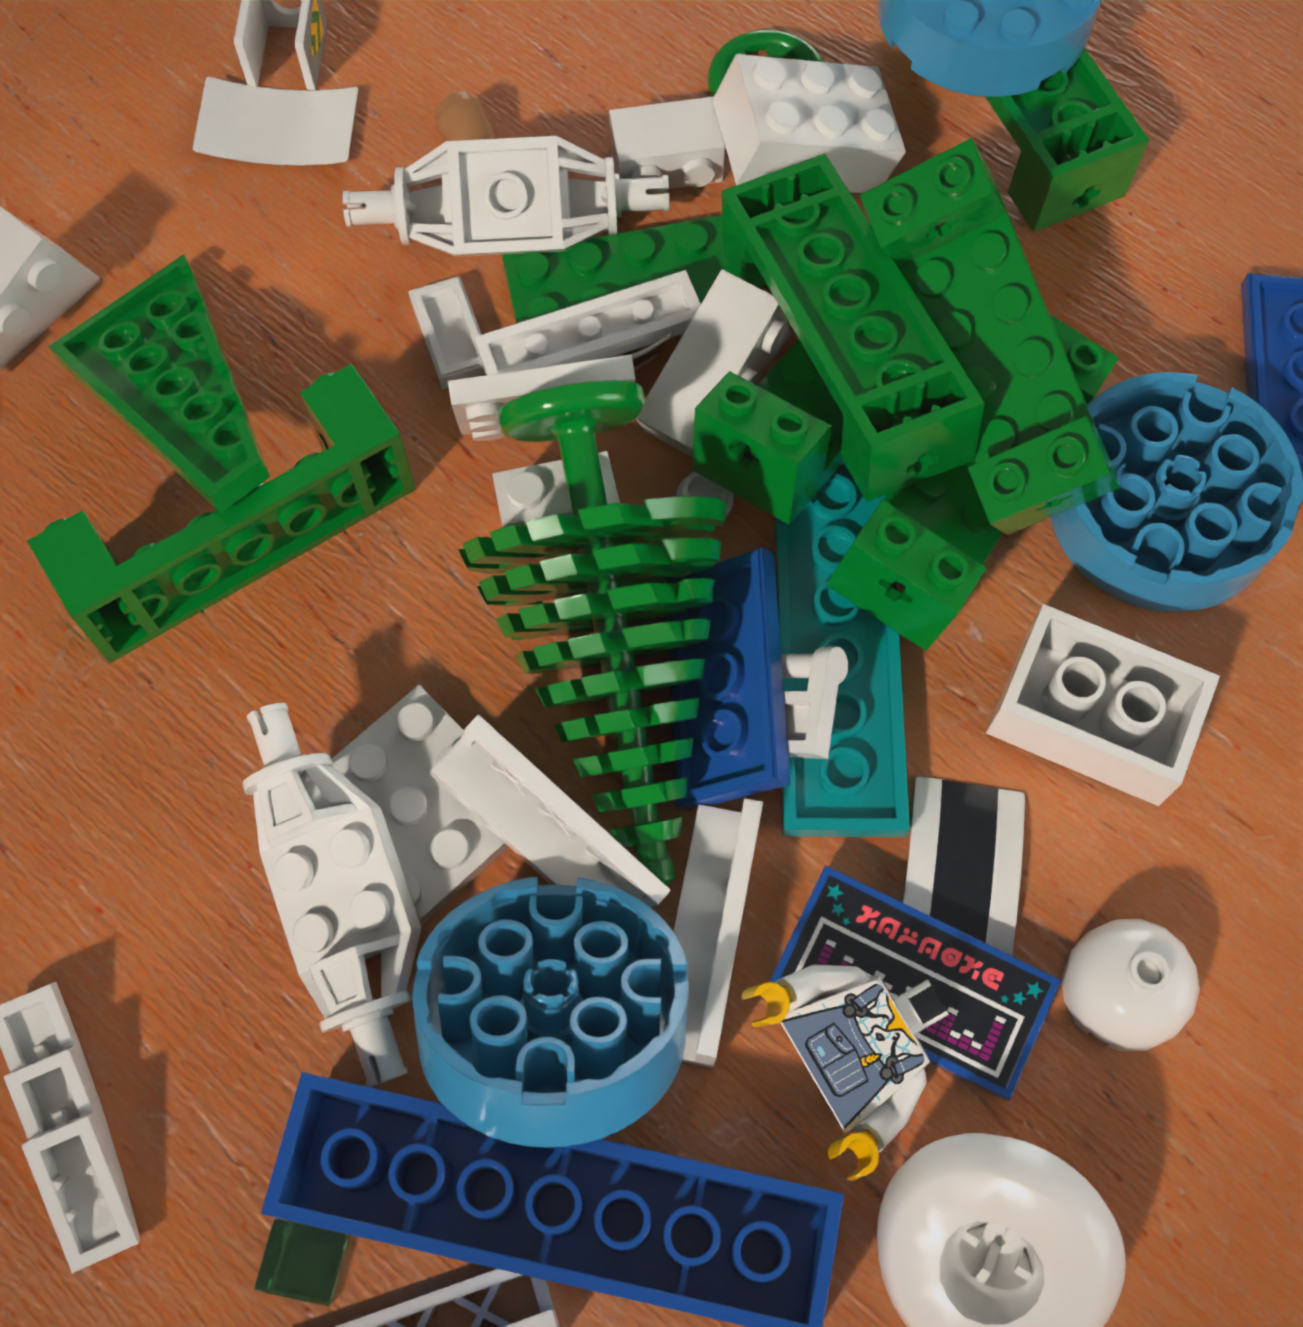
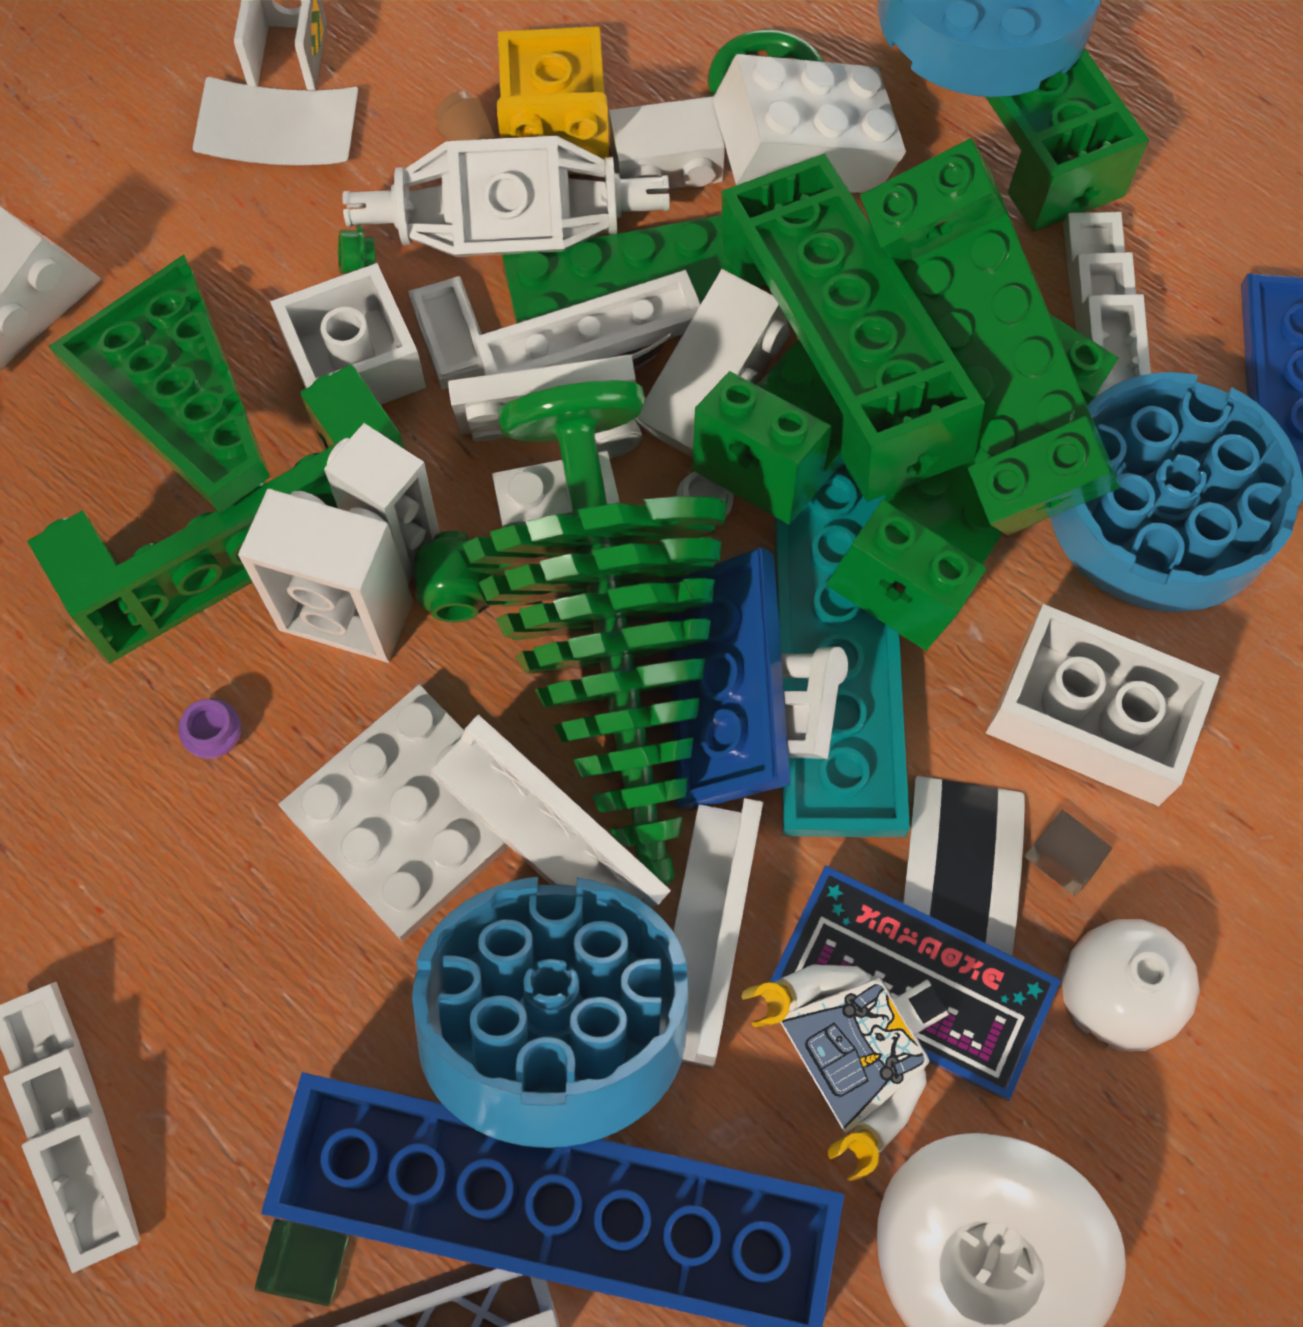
white plate [242,703,421,1087] -> none
none -> medium lavender plate [178,699,242,759]
none -> white brick [238,489,414,663]
none -> white brick [270,263,426,405]
none -> white brick [324,423,440,584]
none -> green plate [338,225,375,274]
none -> green head [414,531,491,622]
none -> yellow bracket [497,26,609,176]
none -> white tile [595,419,643,459]
none -> clear smoke slope [1024,809,1112,896]
none -> white slope [1063,212,1151,400]

